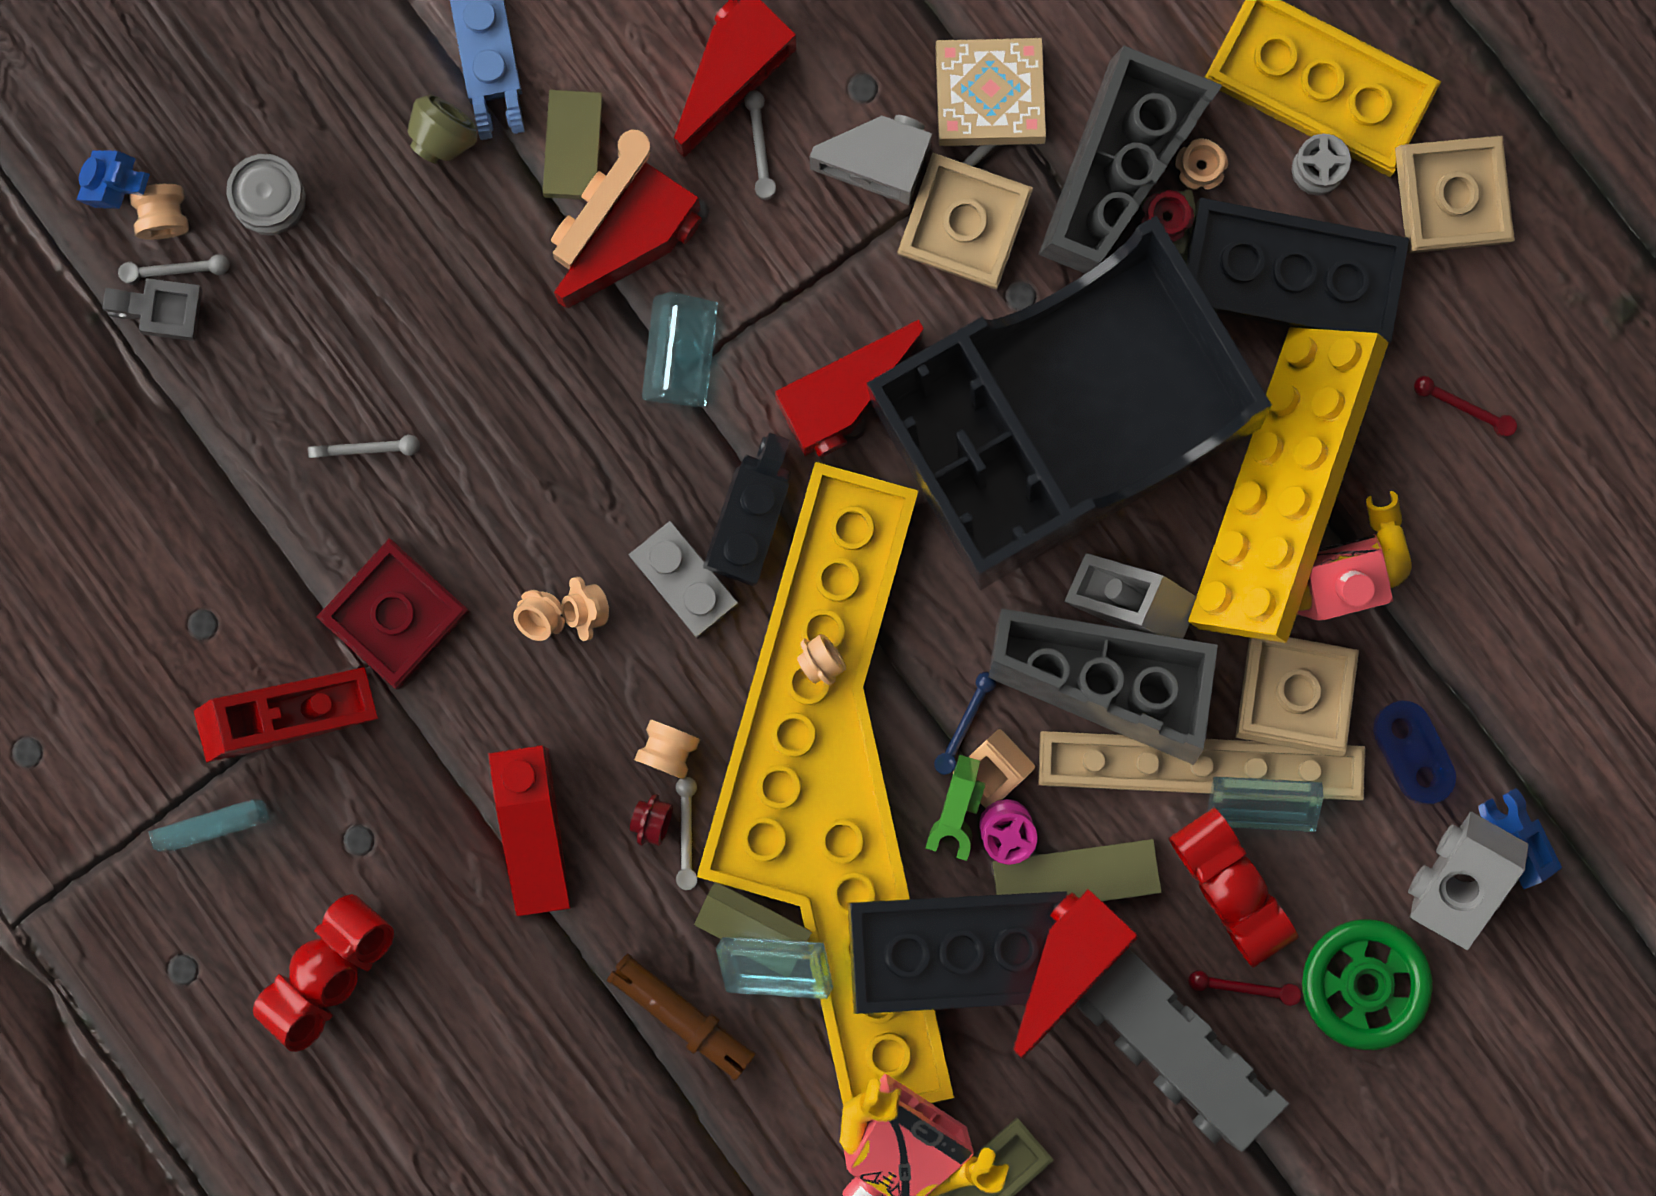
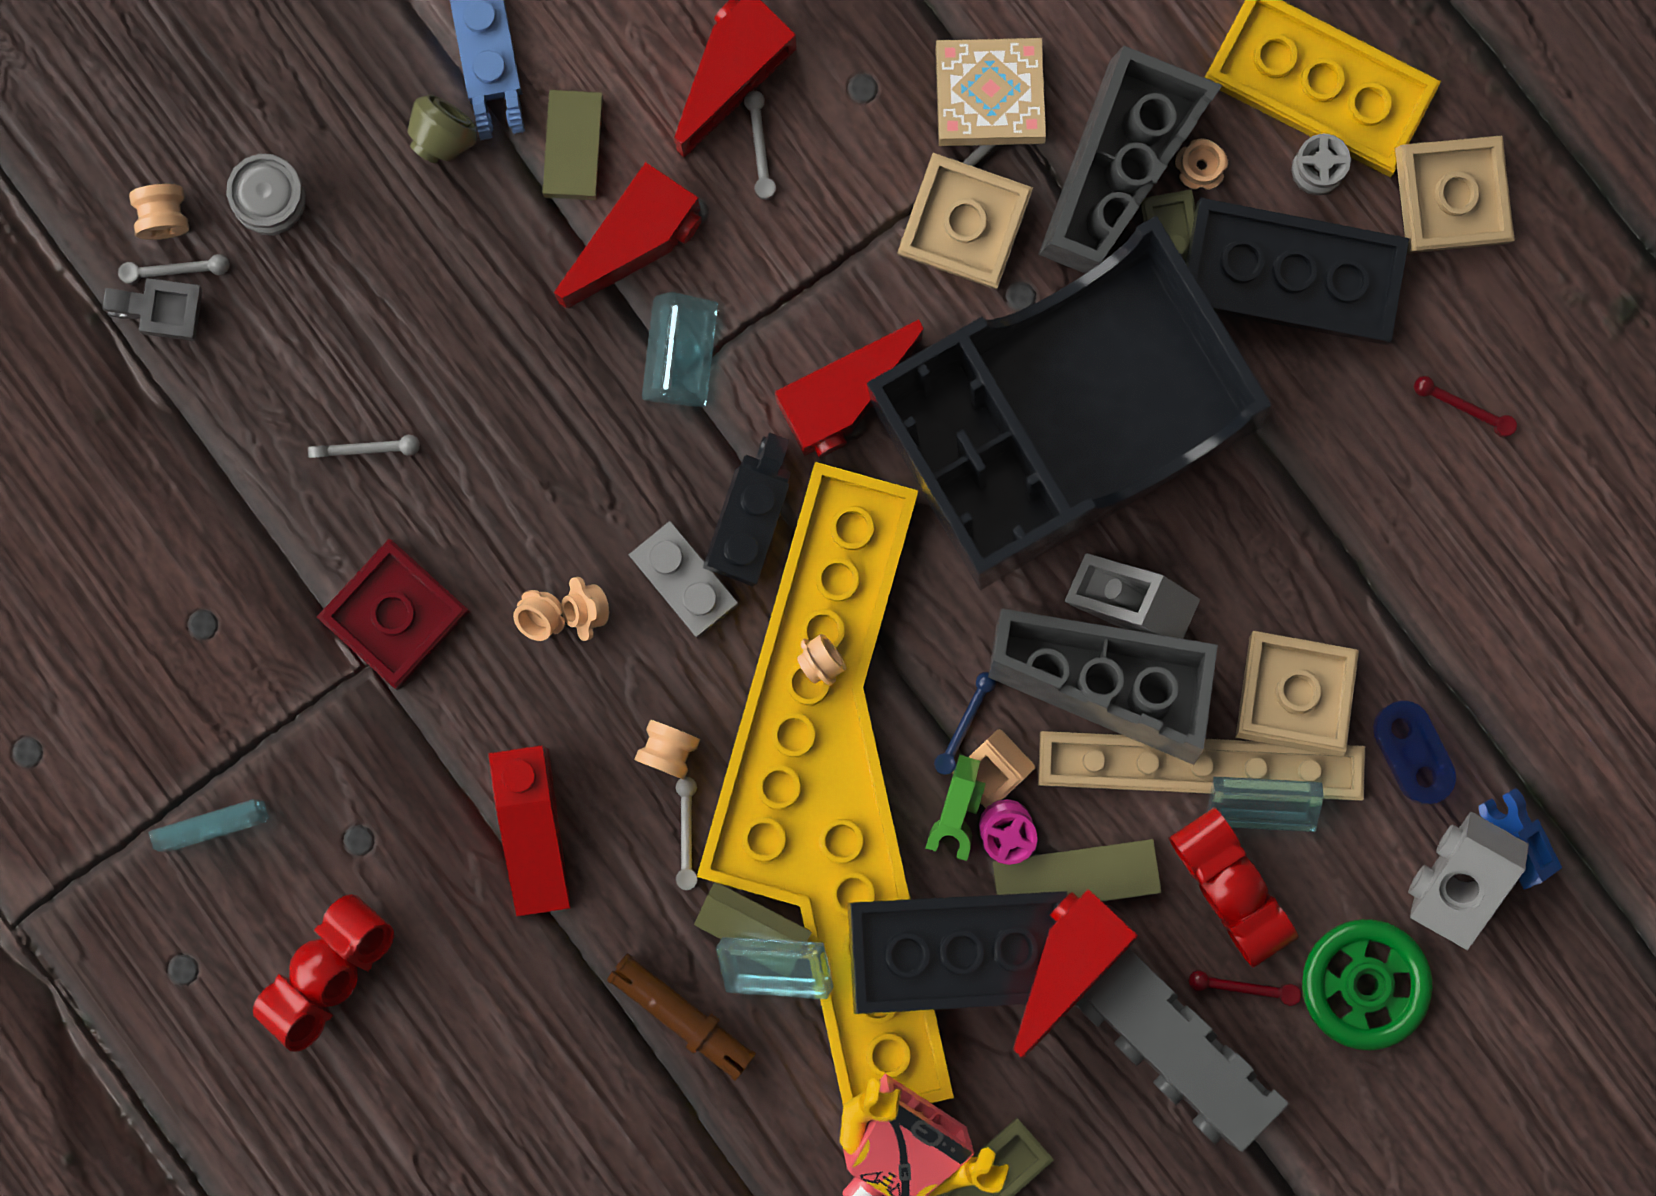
blue plate [77,150,150,209] -> none
red slope [193,667,378,763] -> none
light nougat plate [551,130,650,270] -> none
dark red plate [630,794,673,846] -> none
light grey slope [810,115,932,205] -> none
dark red plate [1142,190,1194,242] -> none
yellow plate [1188,327,1389,643] -> none
coral torso [1297,491,1412,621] -> none

